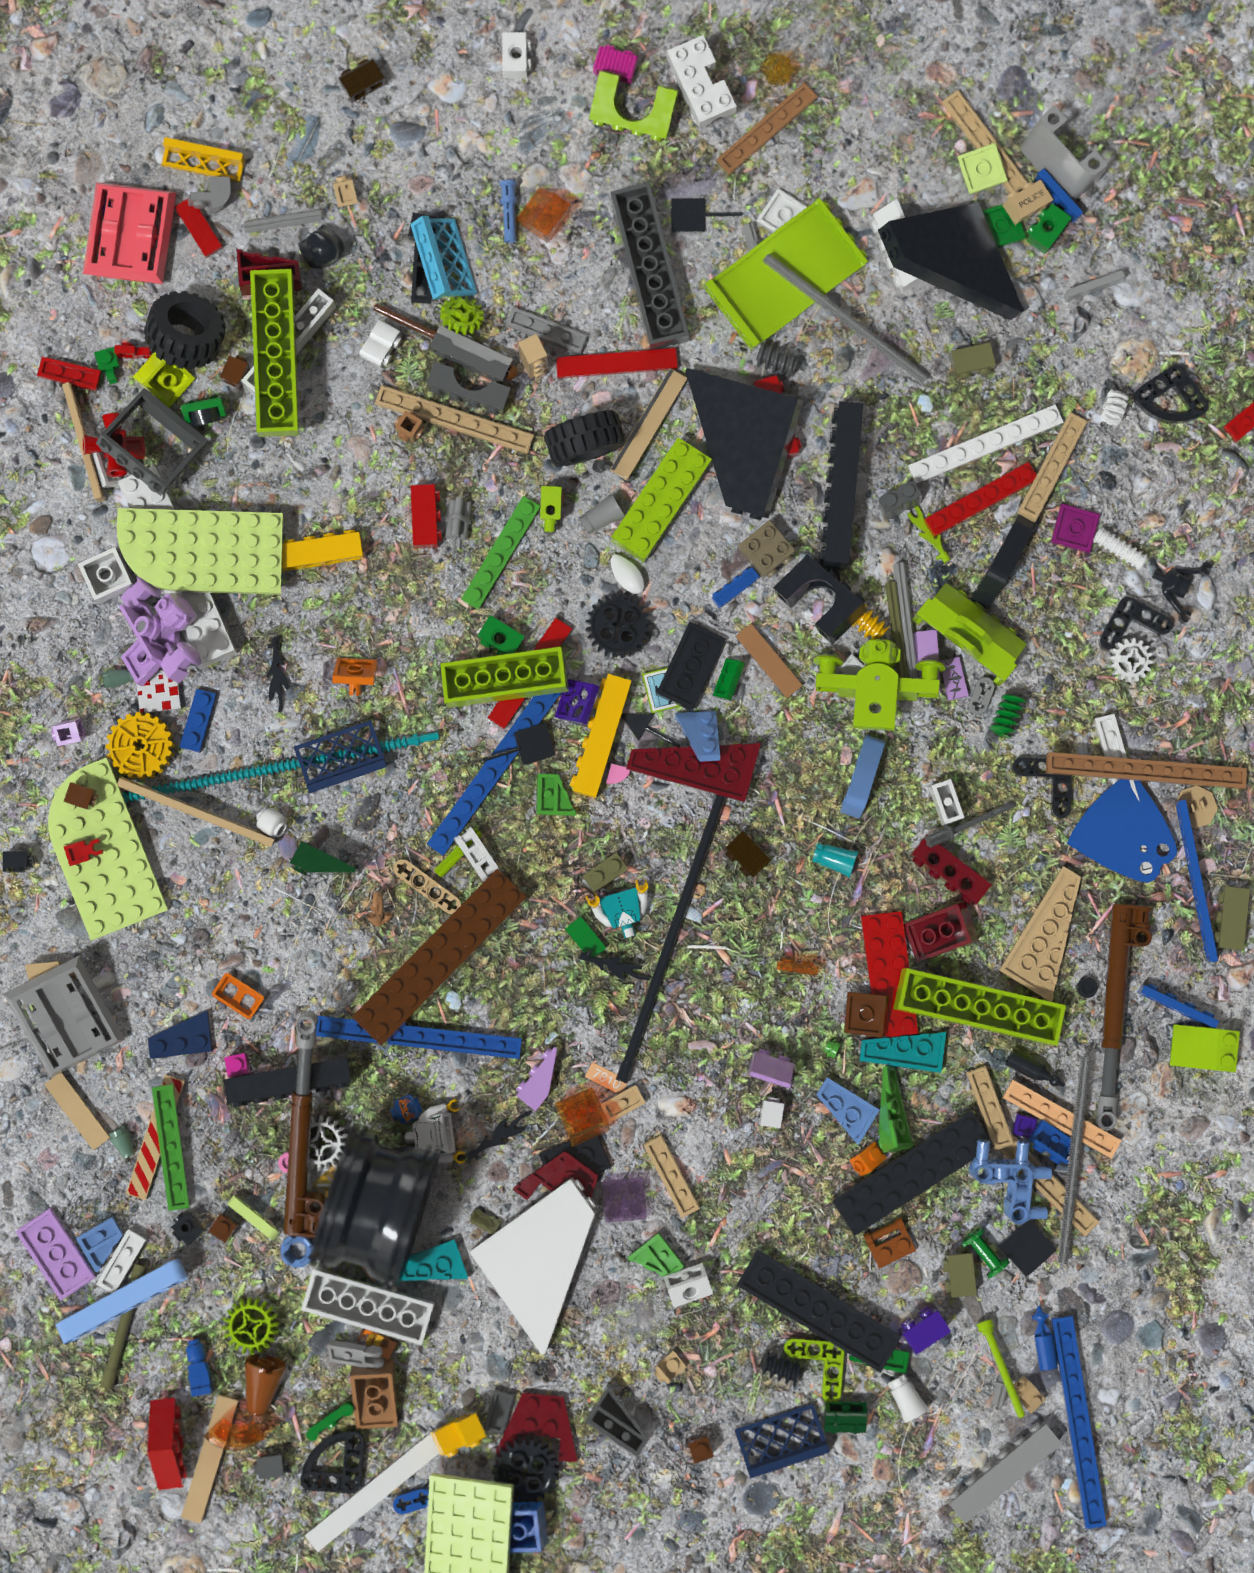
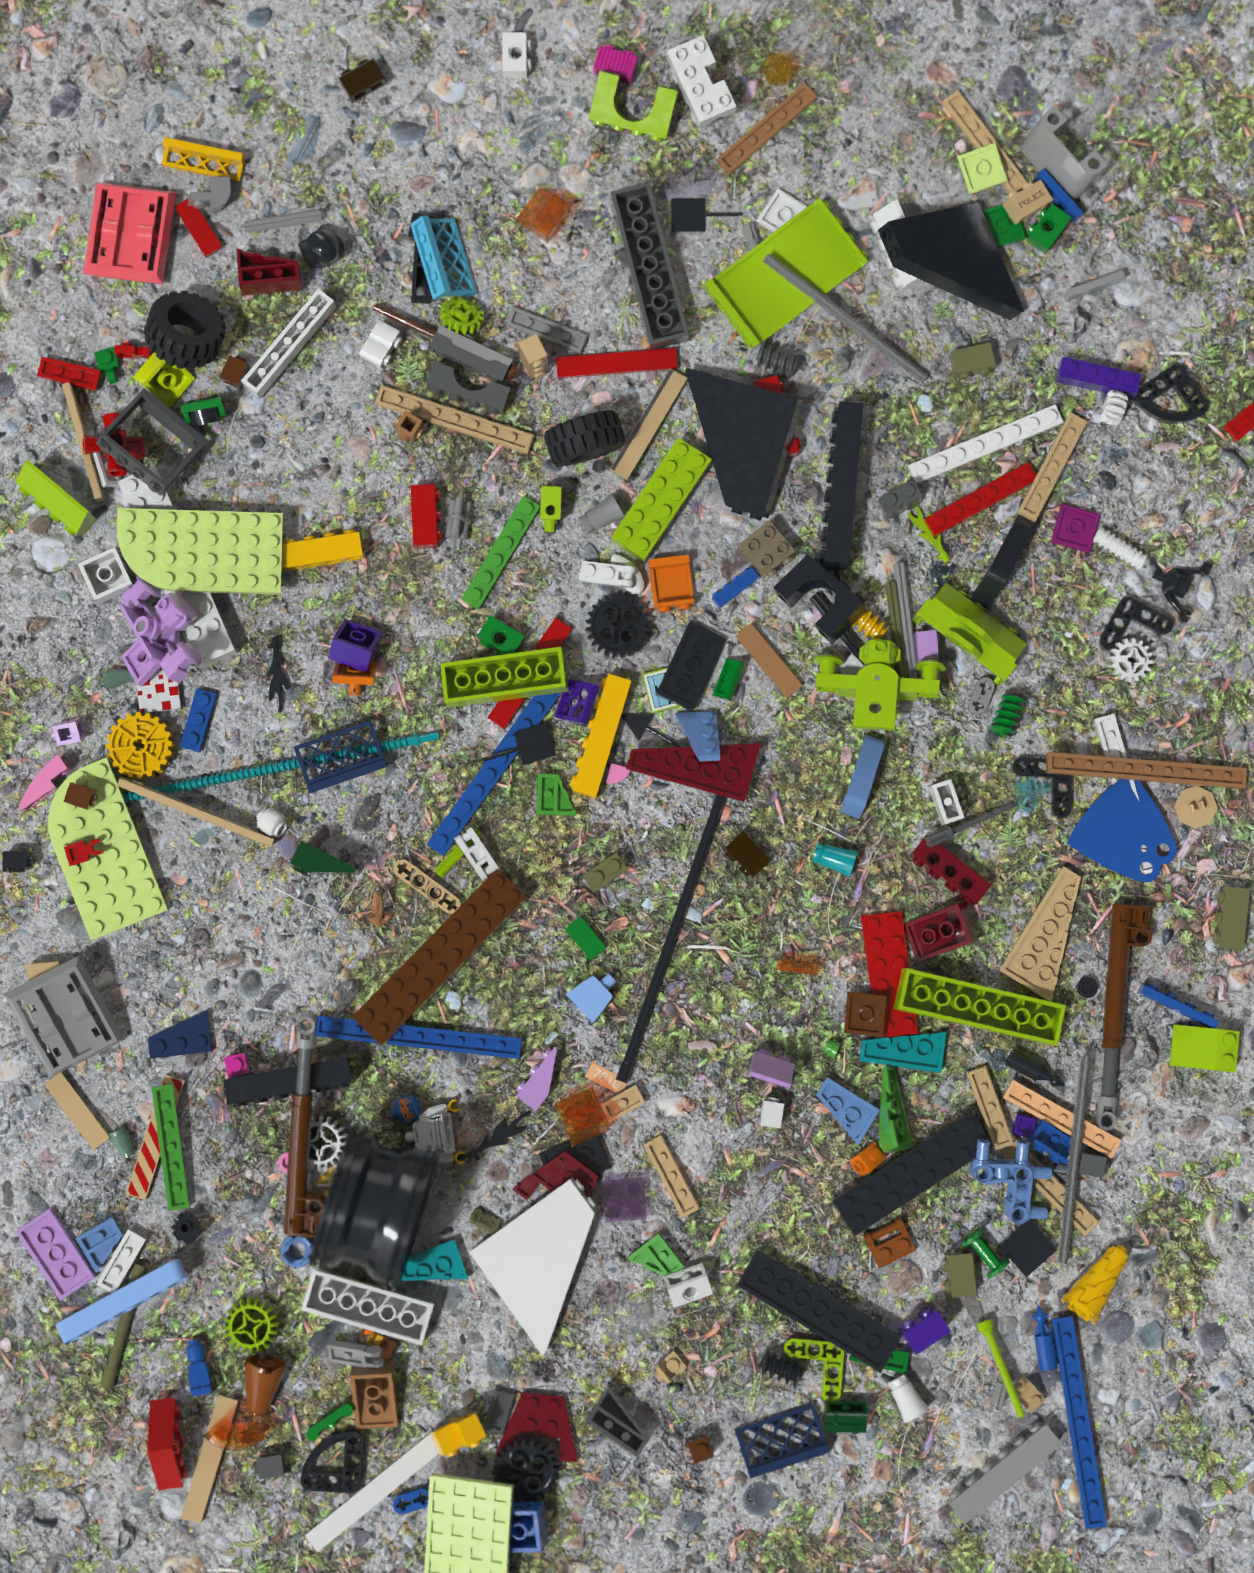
reddish brown brick [208,1213,240,1243] -> none
orange piece [212,973,264,1019] -> none
yellowish green beam [227,1195,281,1241] -> none
lime brick [250,269,300,437] -> none
tan bracket [332,175,358,208] -> none
medium blue pin [499,180,518,243] -> none
black piece [578,950,650,980] -> none
torso [586,878,649,939] -> none
lavender tile [939,657,969,701] -> none
blue tile [1175,800,1218,962] -> none
none -> lime slope [16,459,96,538]
none -> bright pink slope [19,755,71,812]
none -> dark purple brick [328,619,383,672]
none -> light blue torso [566,973,616,1023]
none -> white plate [579,561,636,588]
none -> orange panel [648,554,695,613]
none -> black axle [810,593,862,660]
none -> clear light blue piece [1013,781,1052,814]
none -> dark purple brick [1054,357,1141,399]
none -> yellow cone [1061,1245,1129,1325]
none -> dark grey brick [1077,1153,1109,1178]

